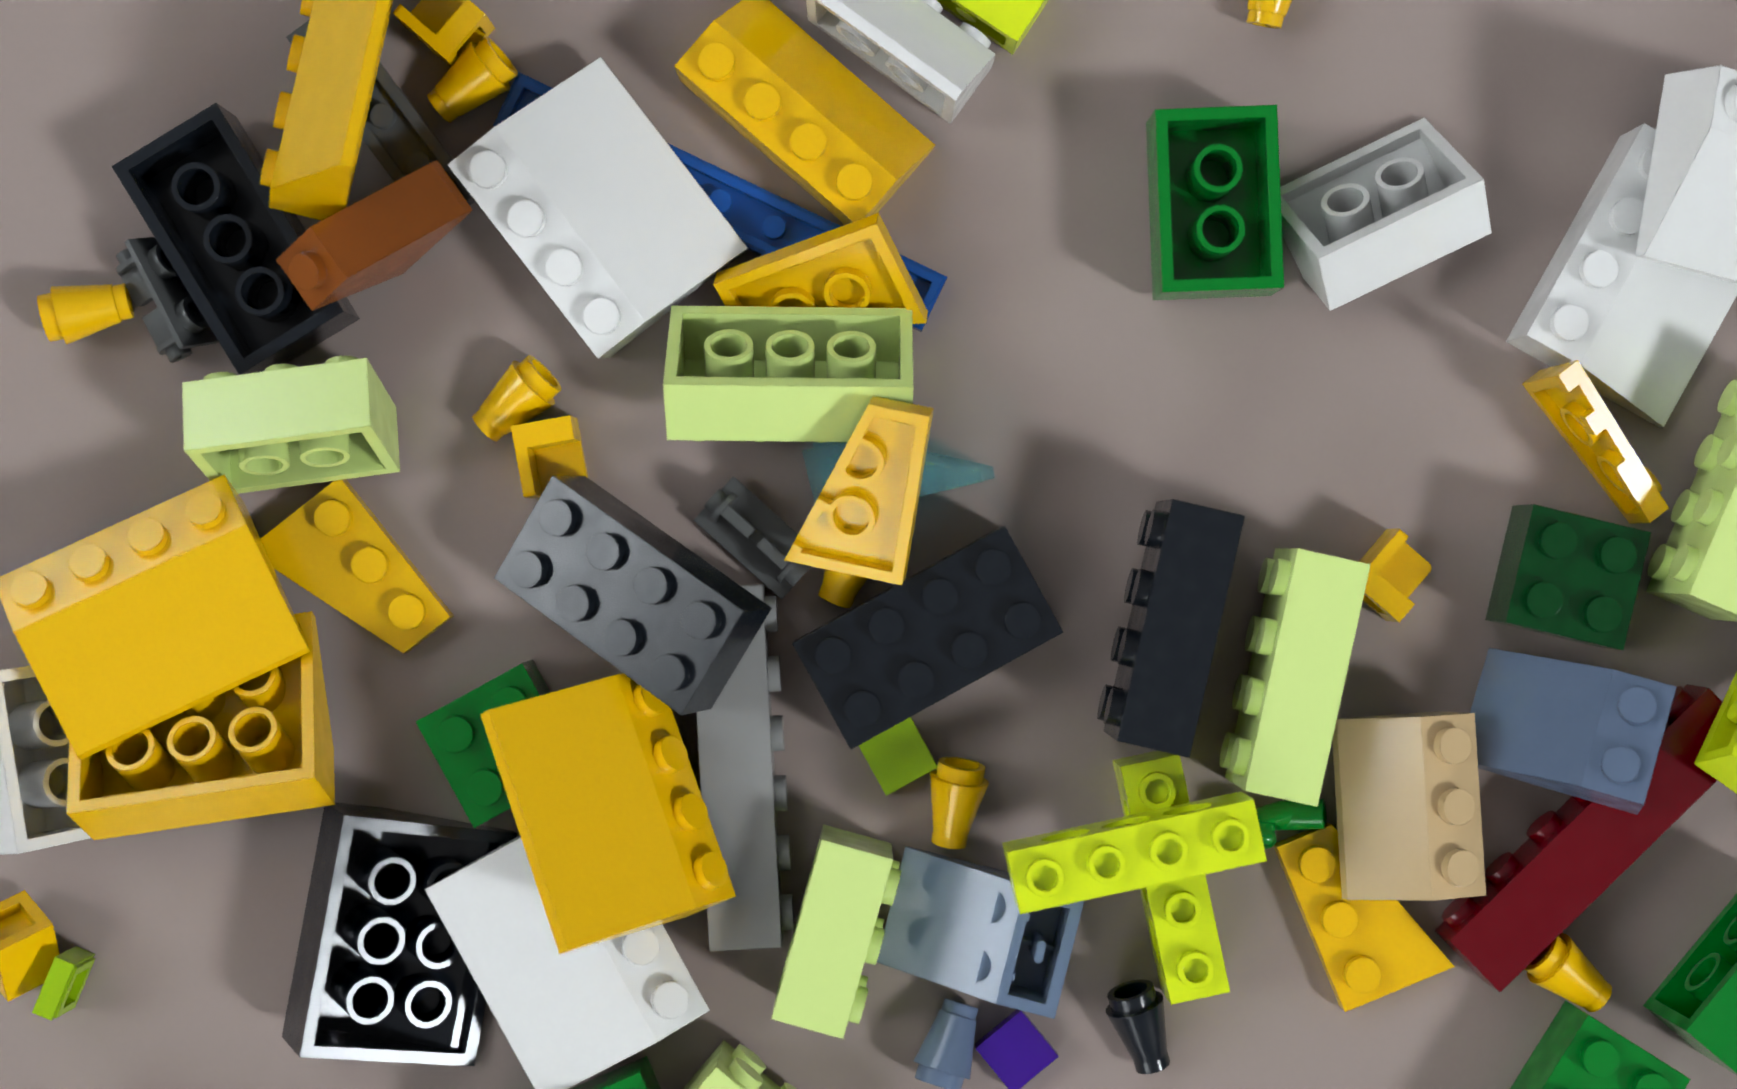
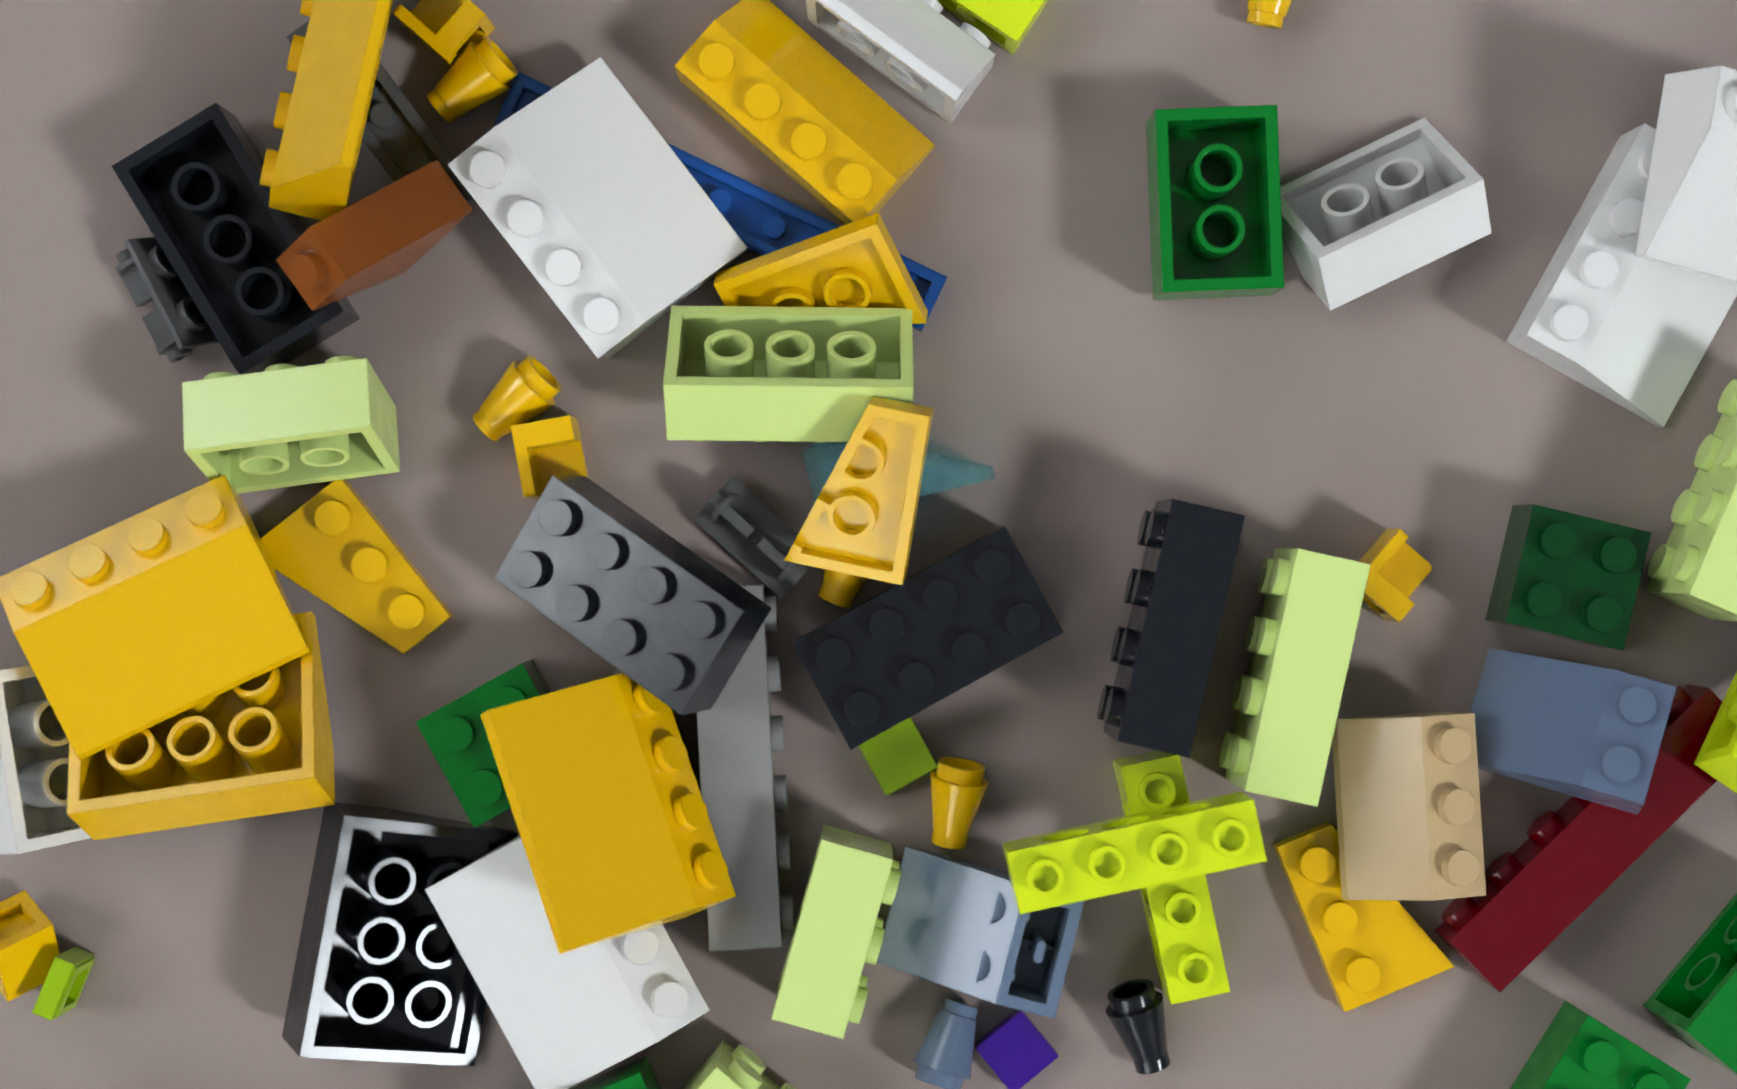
yellow cone [37,283,134,345] -> none
green arm [1256,799,1327,849] -> none
yellow wing [1522,360,1669,524] -> none
yellow cone [1525,933,1612,1012] -> none

